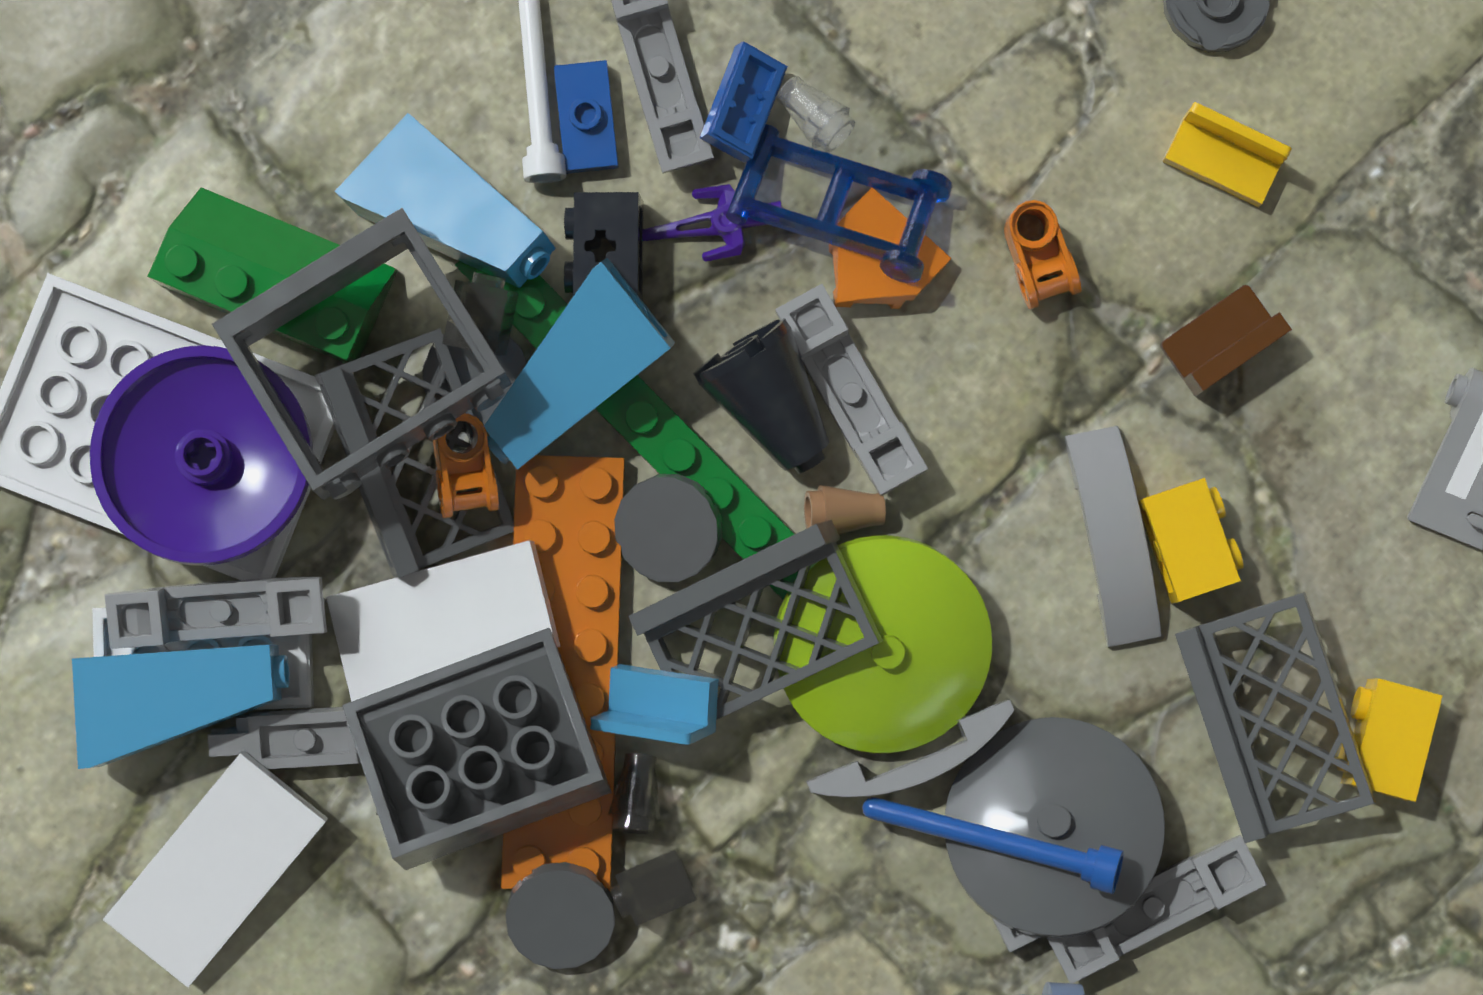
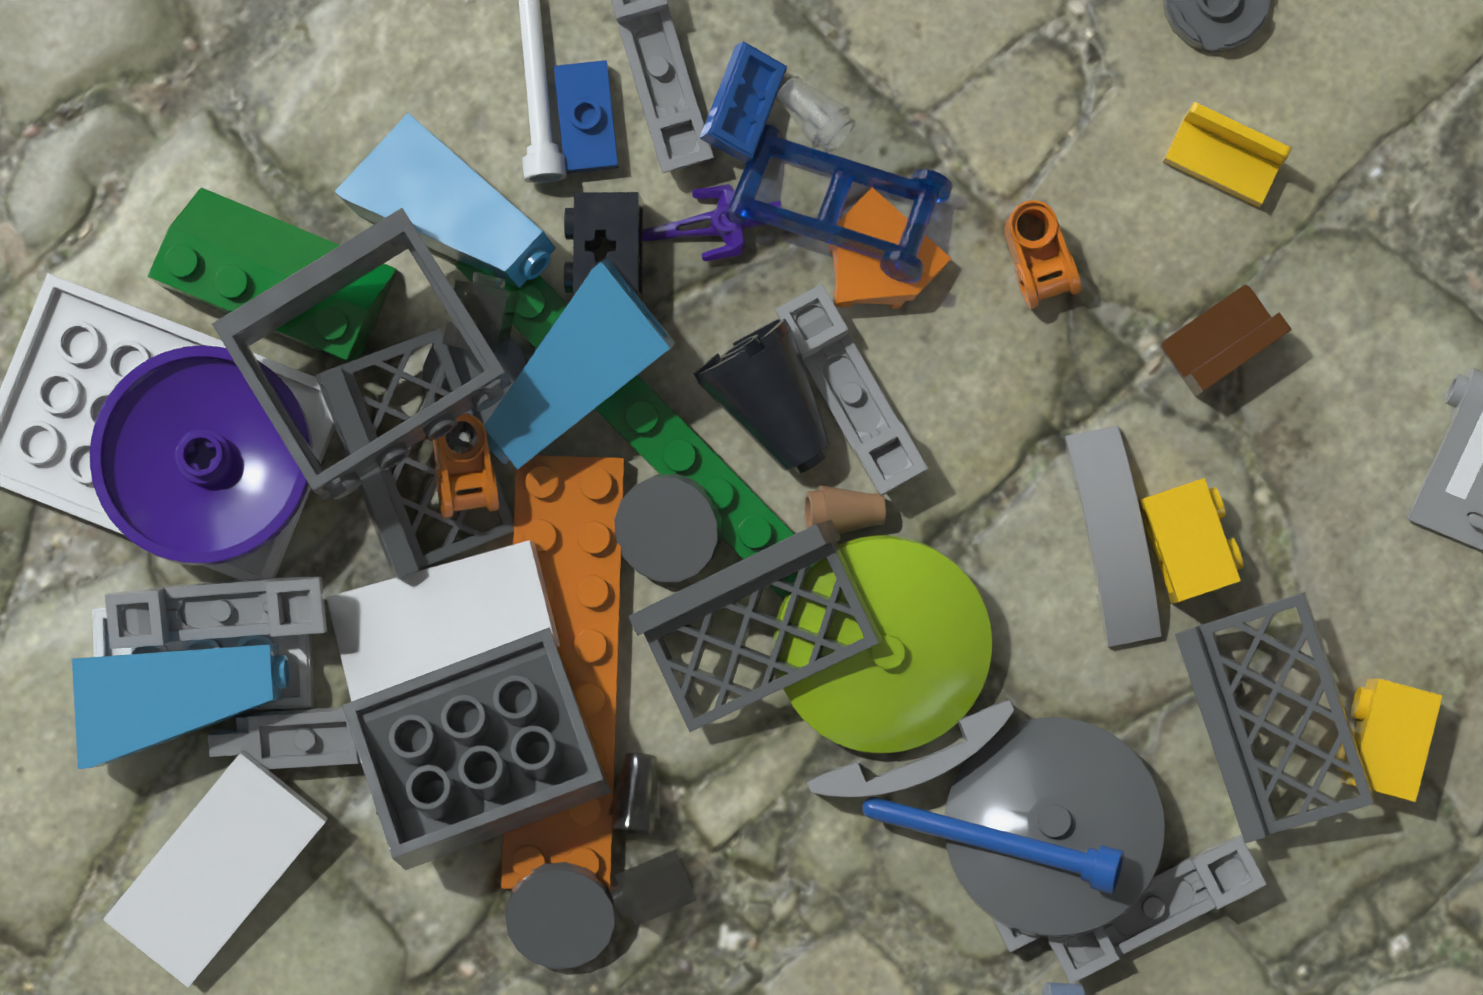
dark azure panel [590,664,719,745] -> none

